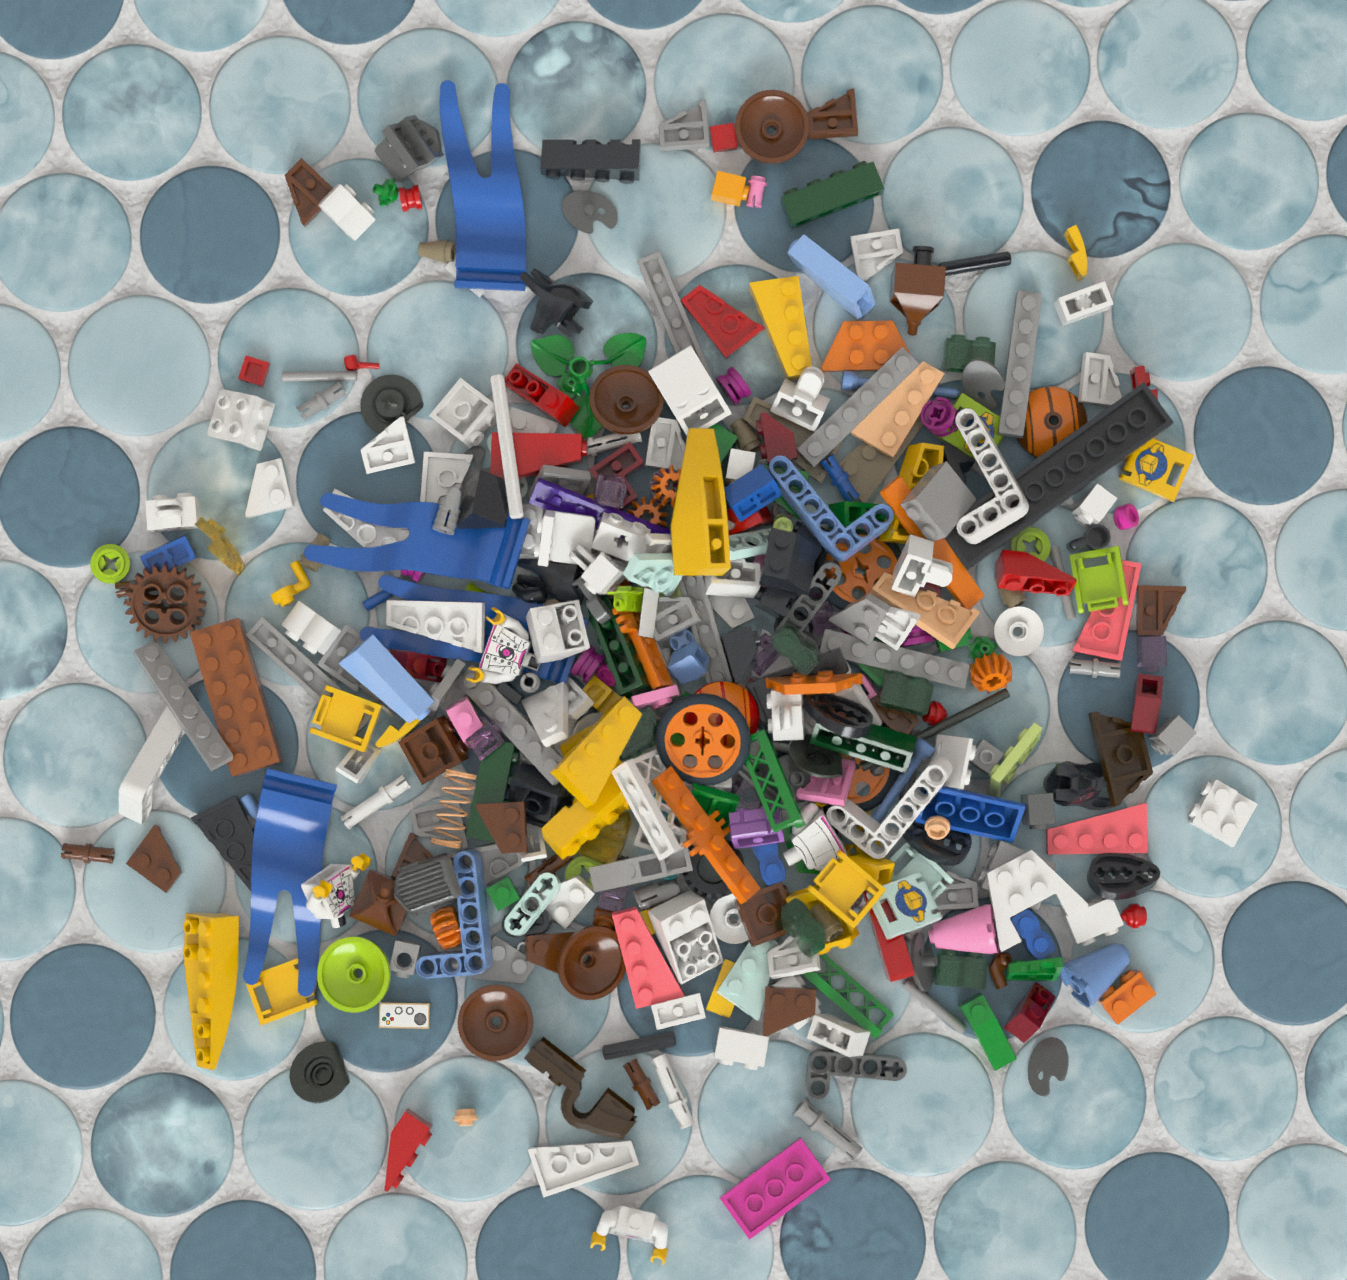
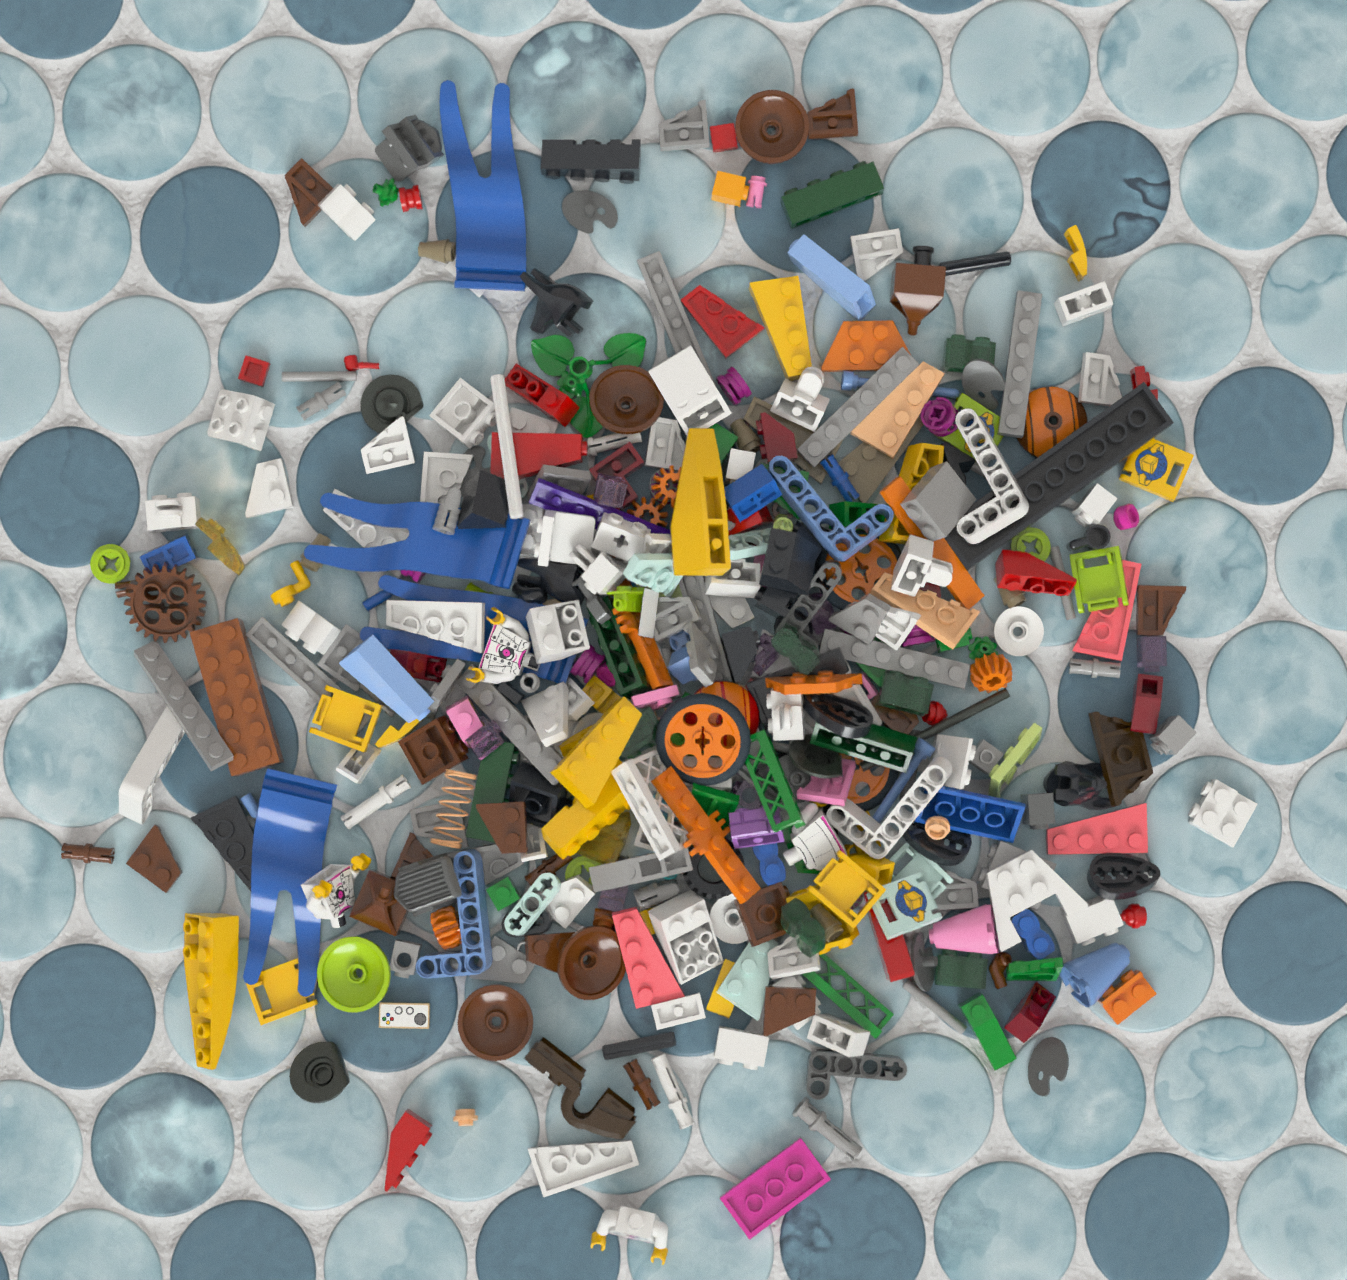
none -> light grey wing [683,620,720,688]

